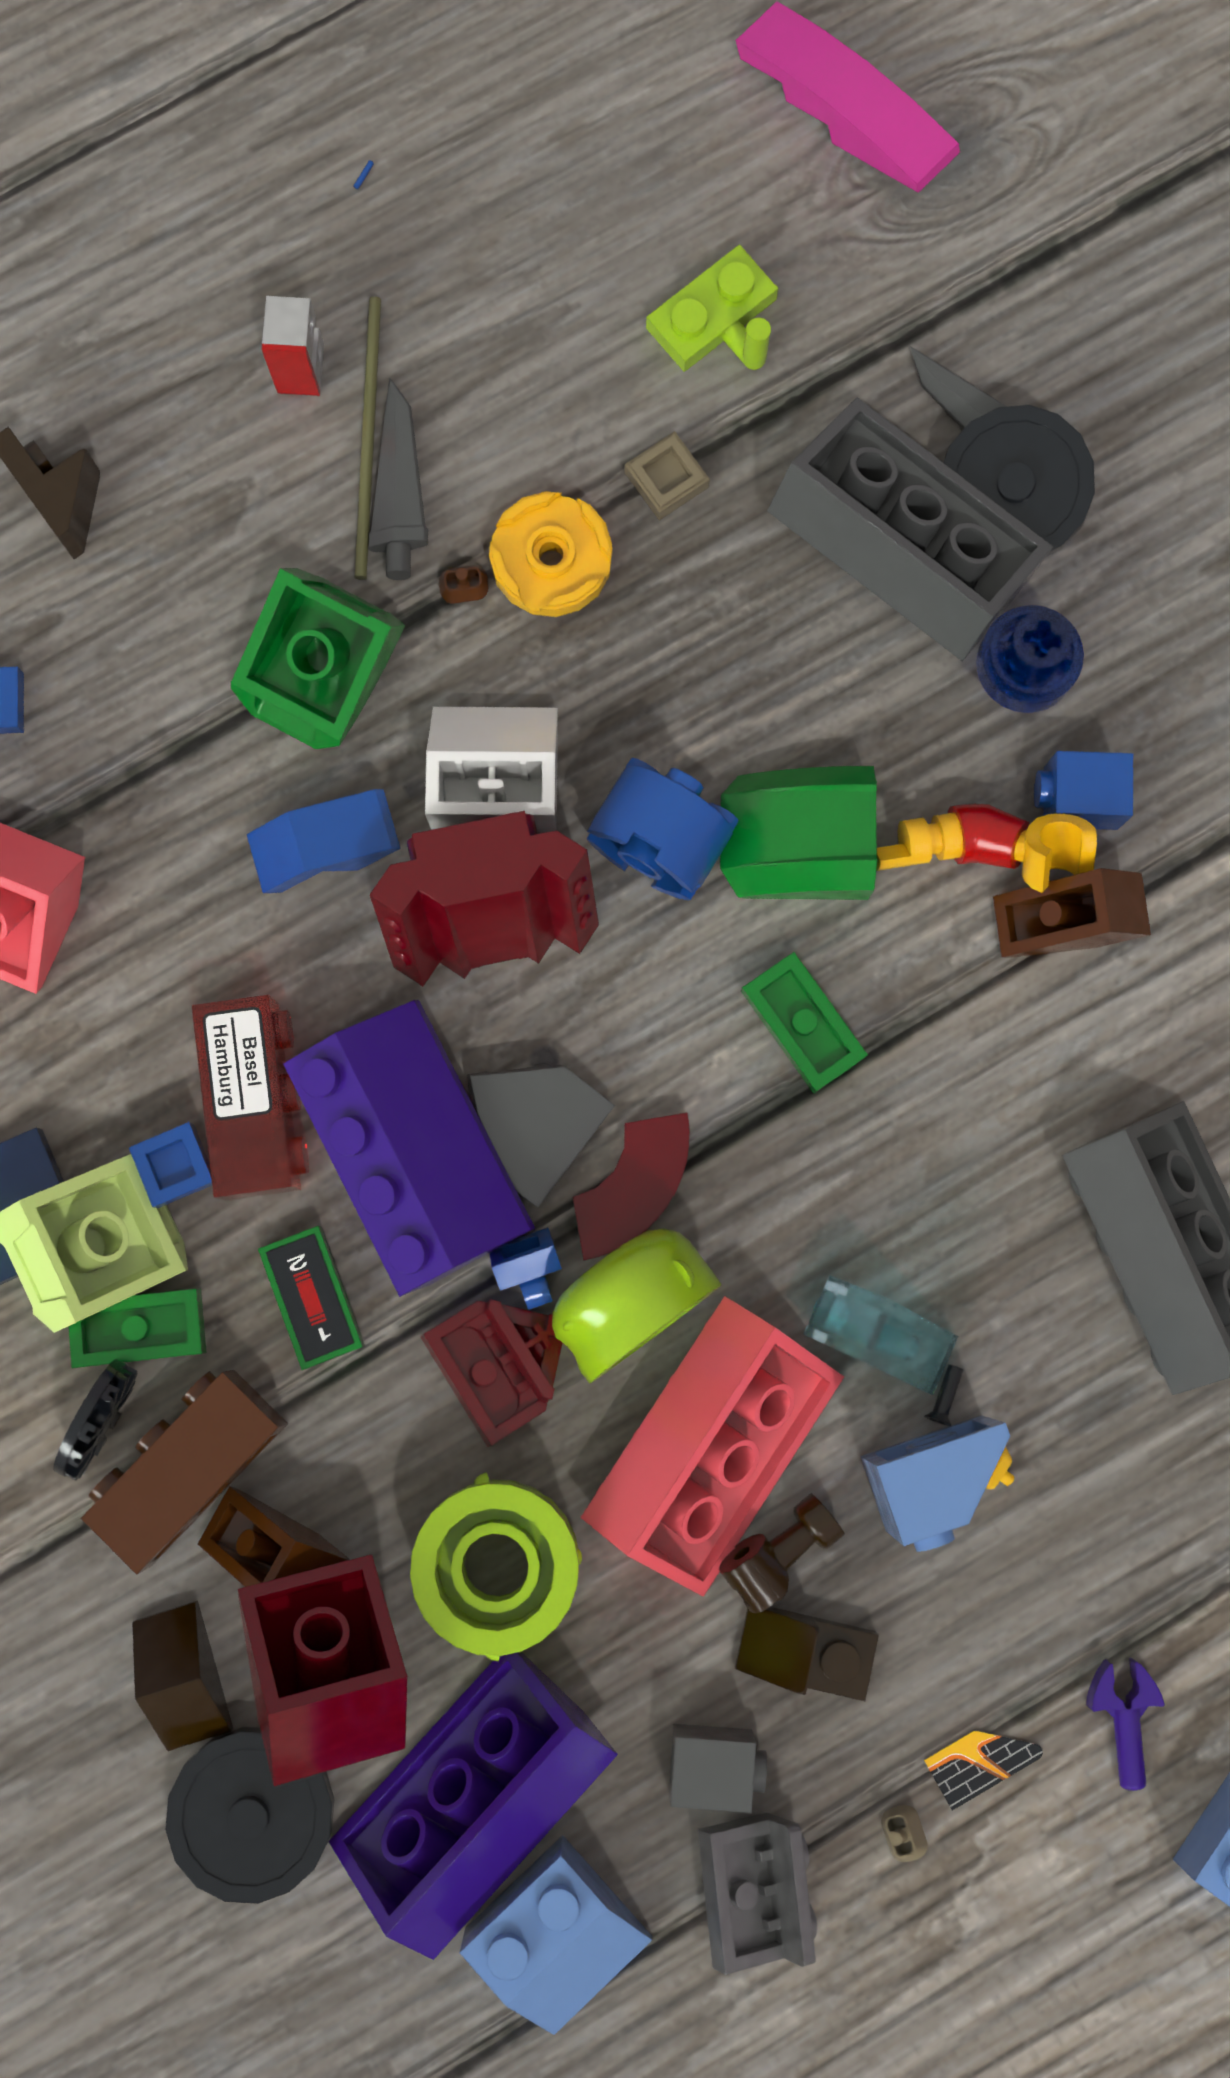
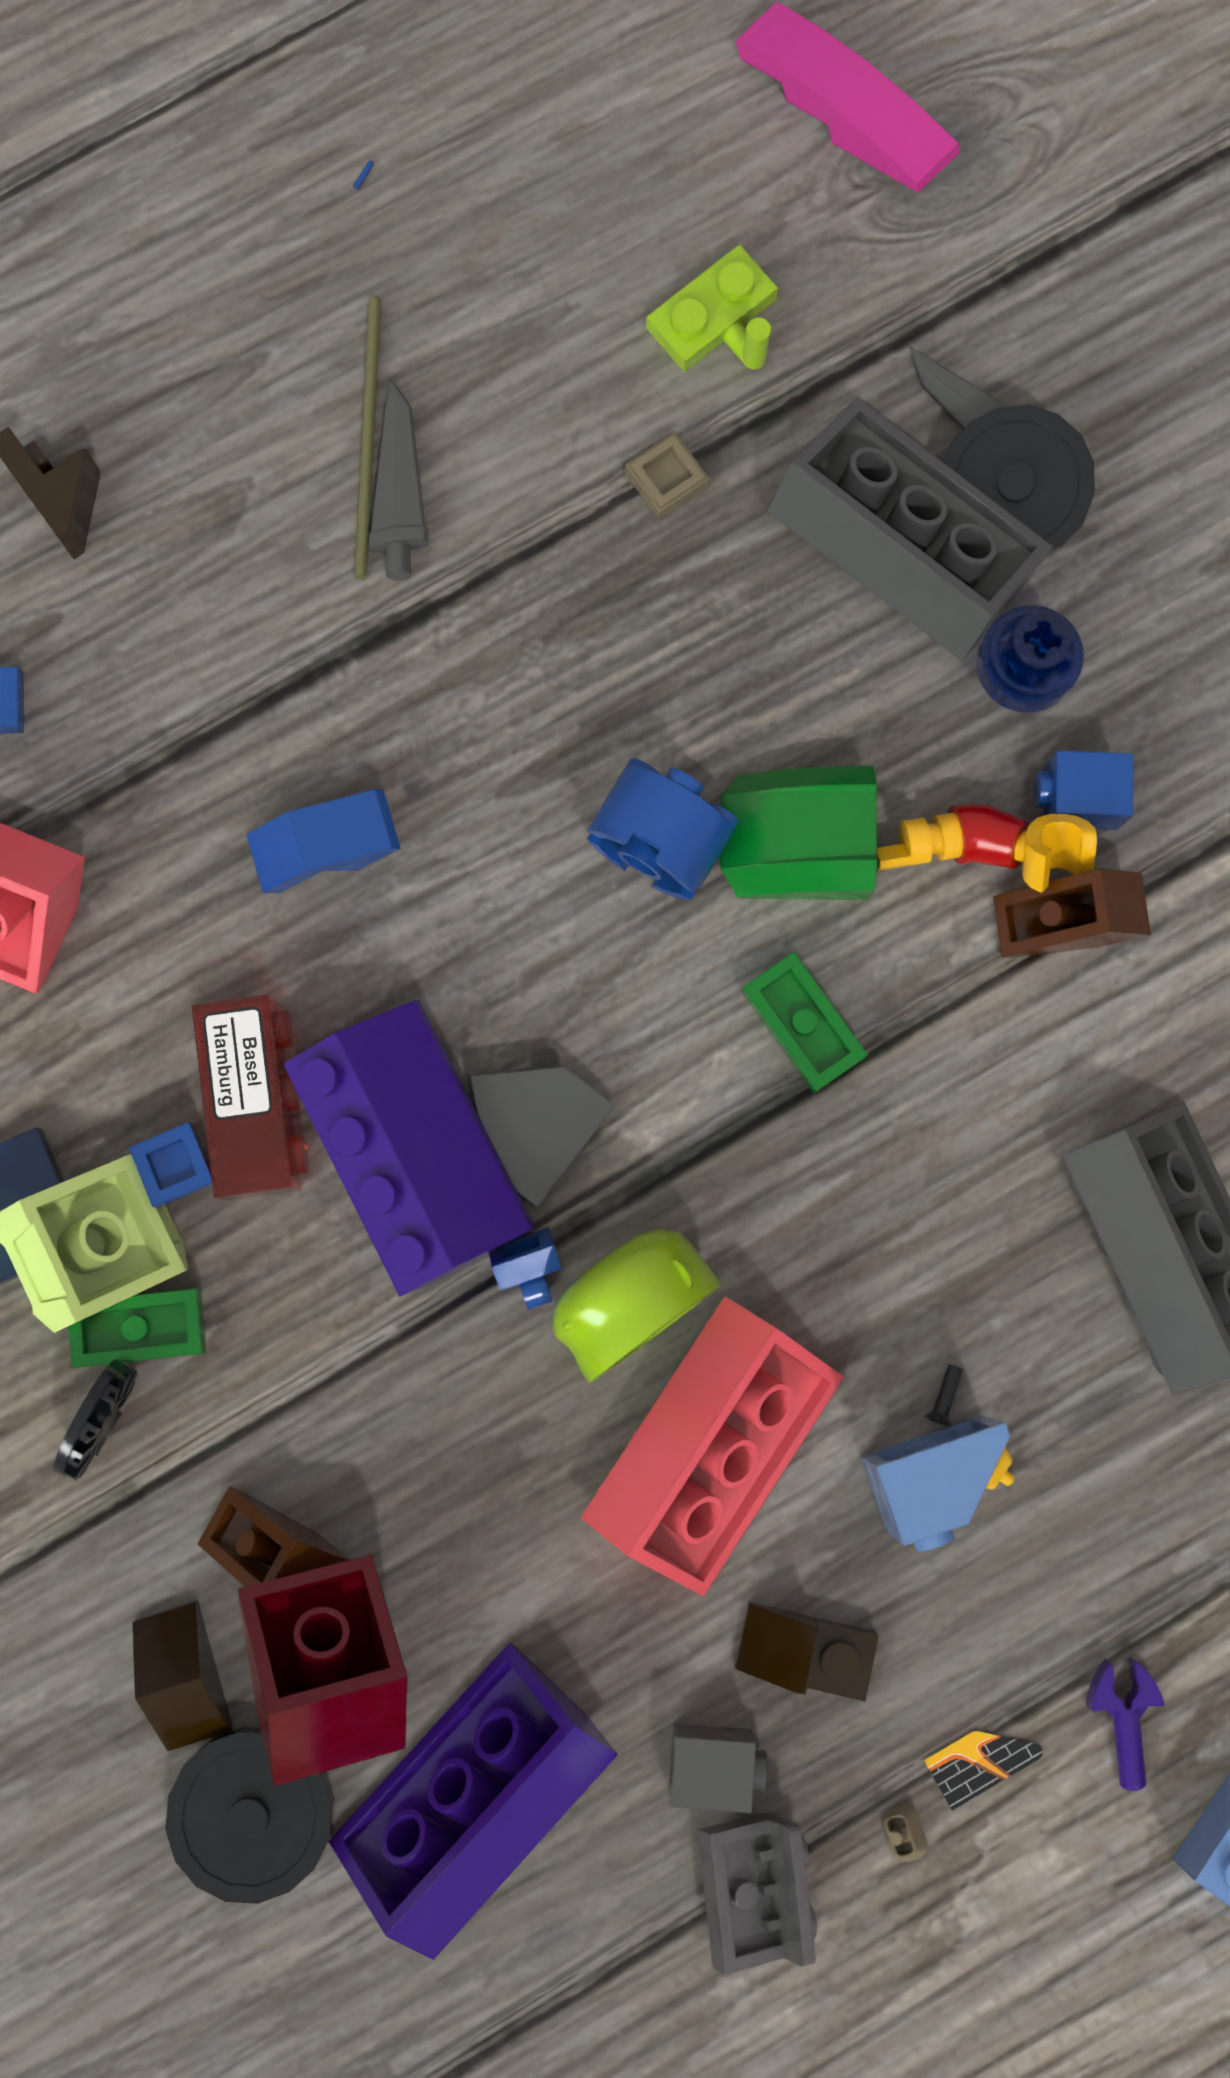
reddish brown brick [81,1370,288,1575] -> none
green slope [231,568,405,749] -> none
tile [258,1226,365,1370] -> none
piece [261,296,324,396] -> none
dark red slope [370,811,599,987] -> none
lime piece [410,1472,582,1662] -> none
dark red slope [421,1299,562,1447] -> none
white slope [425,707,558,832] -> none
reddish brown rock [439,565,489,604] -> none
medium blue slope [459,1835,652,2035] -> none
yellow plate [489,491,612,617] -> none
dark red tile [573,1112,690,1261] -> none
dark brown leg [719,1493,845,1613] -> none
clear light blue slope [803,1275,959,1395] -> none

